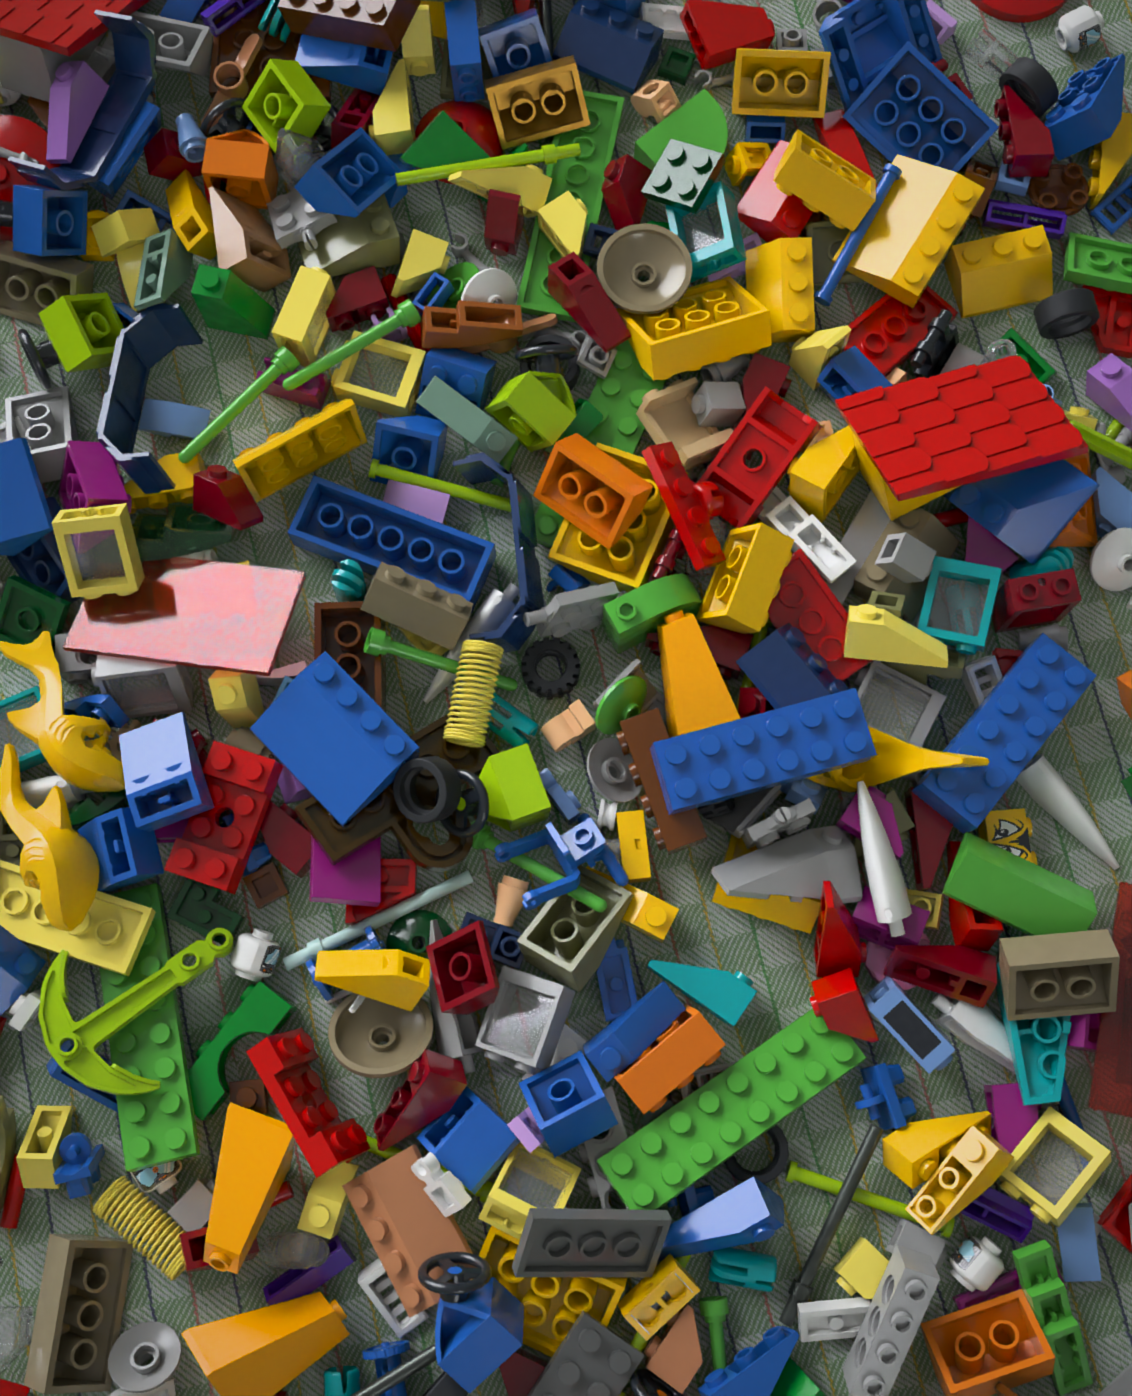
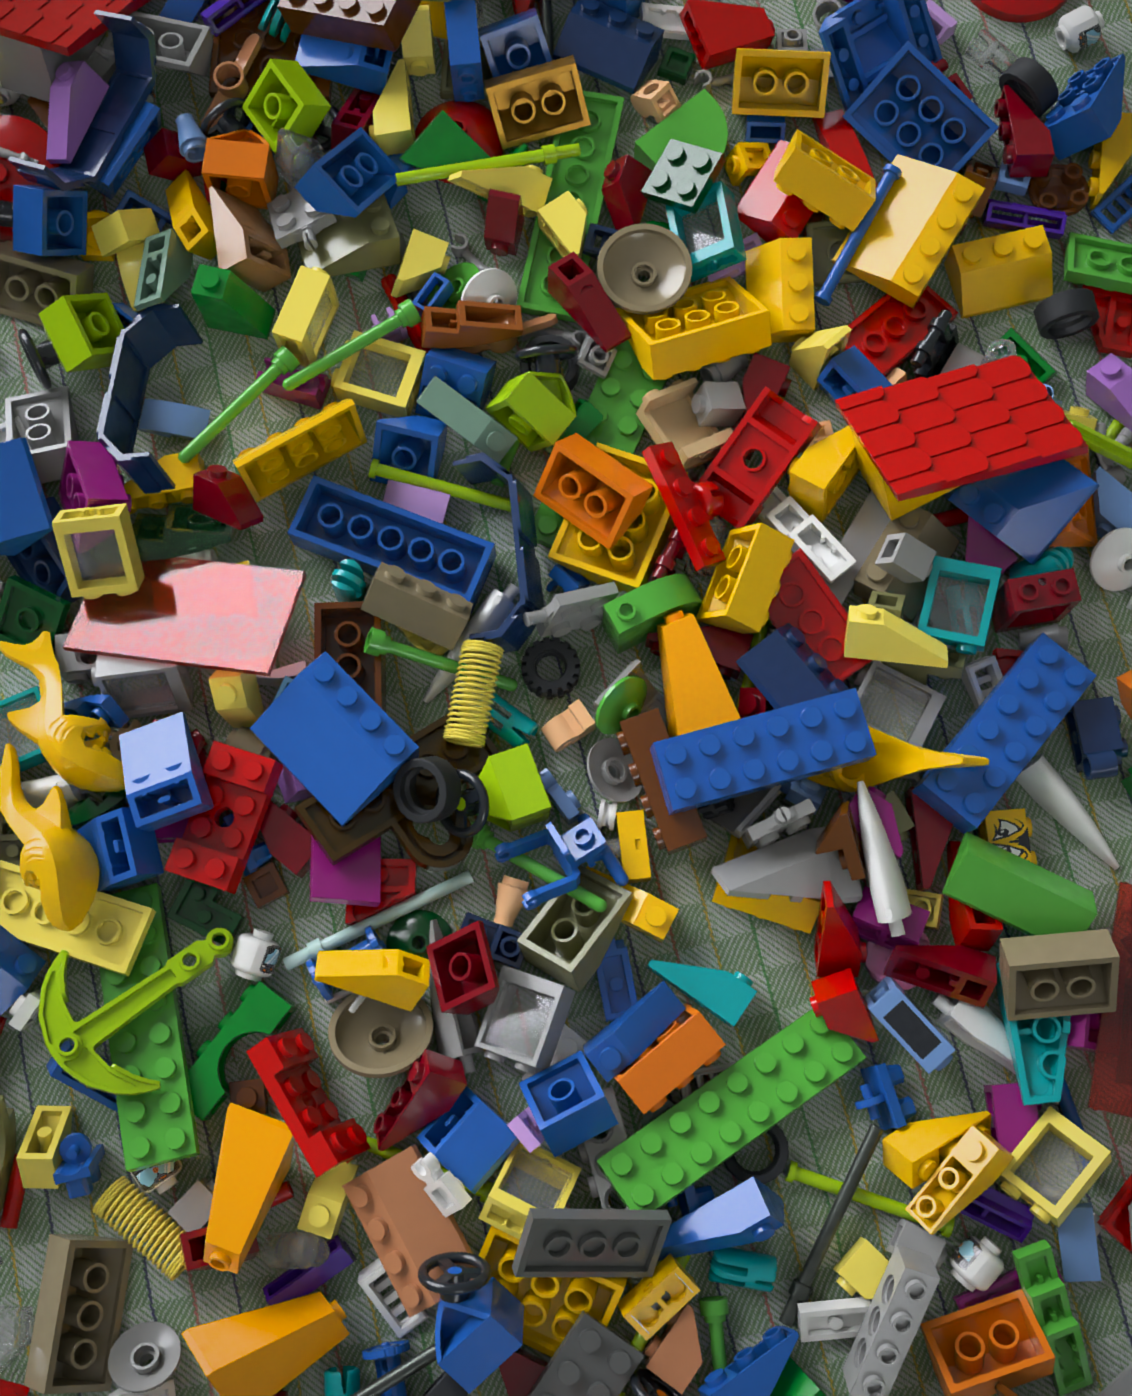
dark red slope [325,266,389,332] -> none
none -> reddish brown slope [815,801,866,881]
none -> dark blue hinge [1065,696,1128,780]

